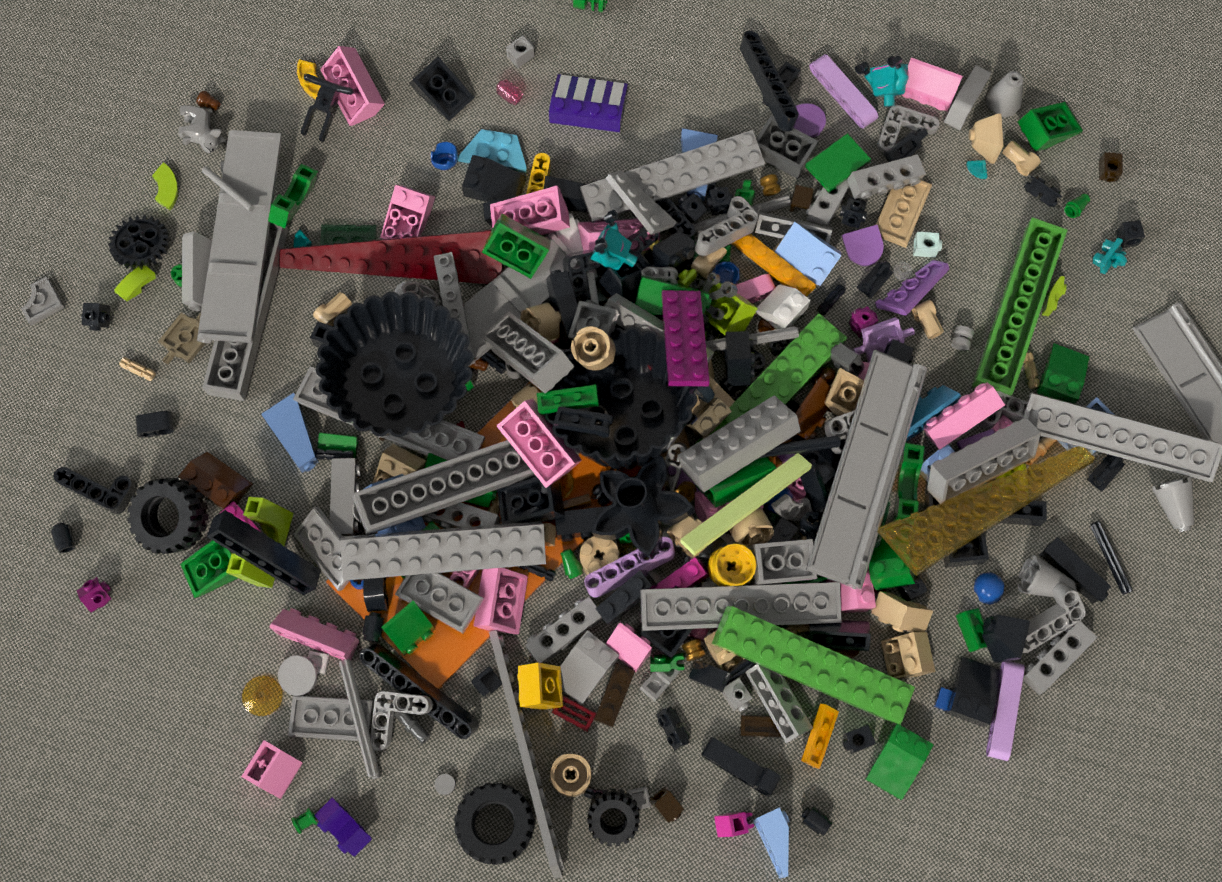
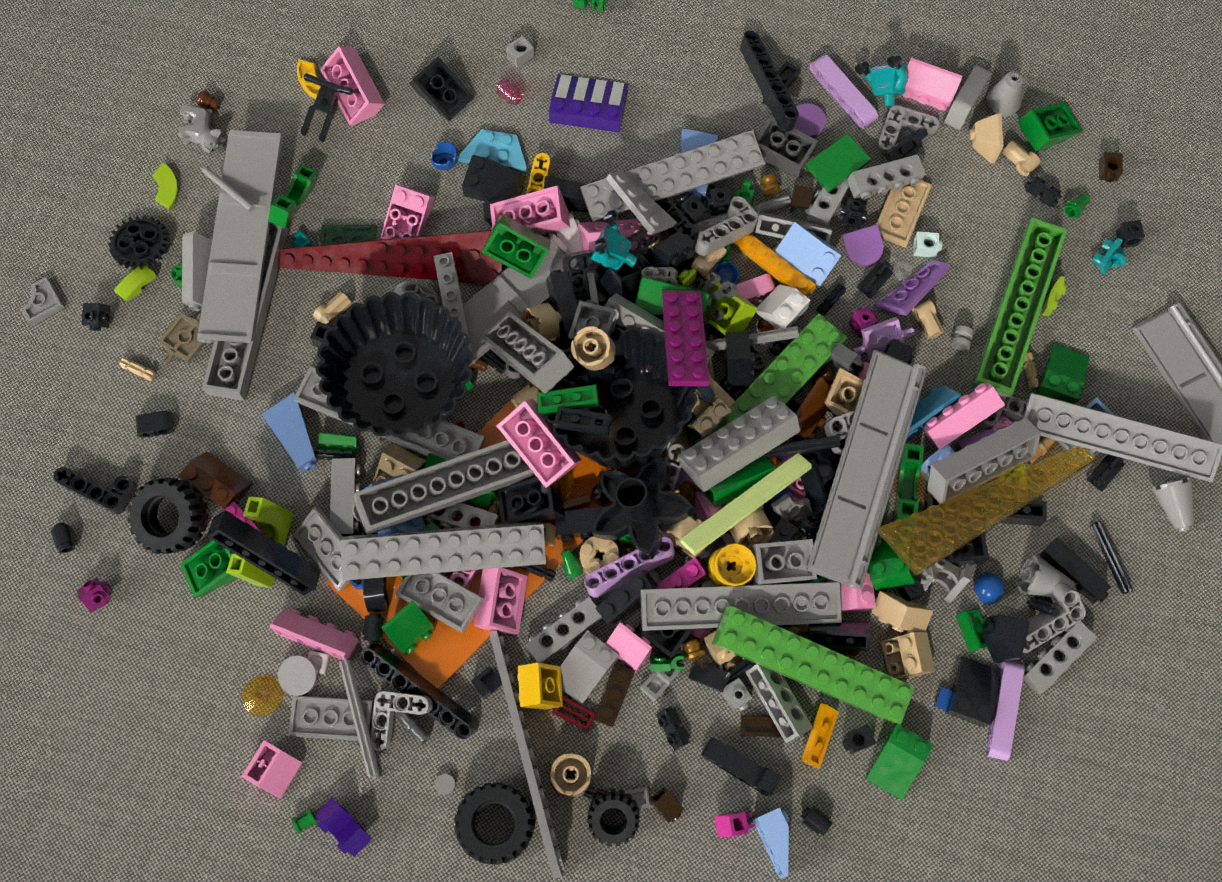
teal tile [966,160,988,179] -> none
none -> light grey tile [920,556,974,603]
none -> black axle [1027,597,1059,617]

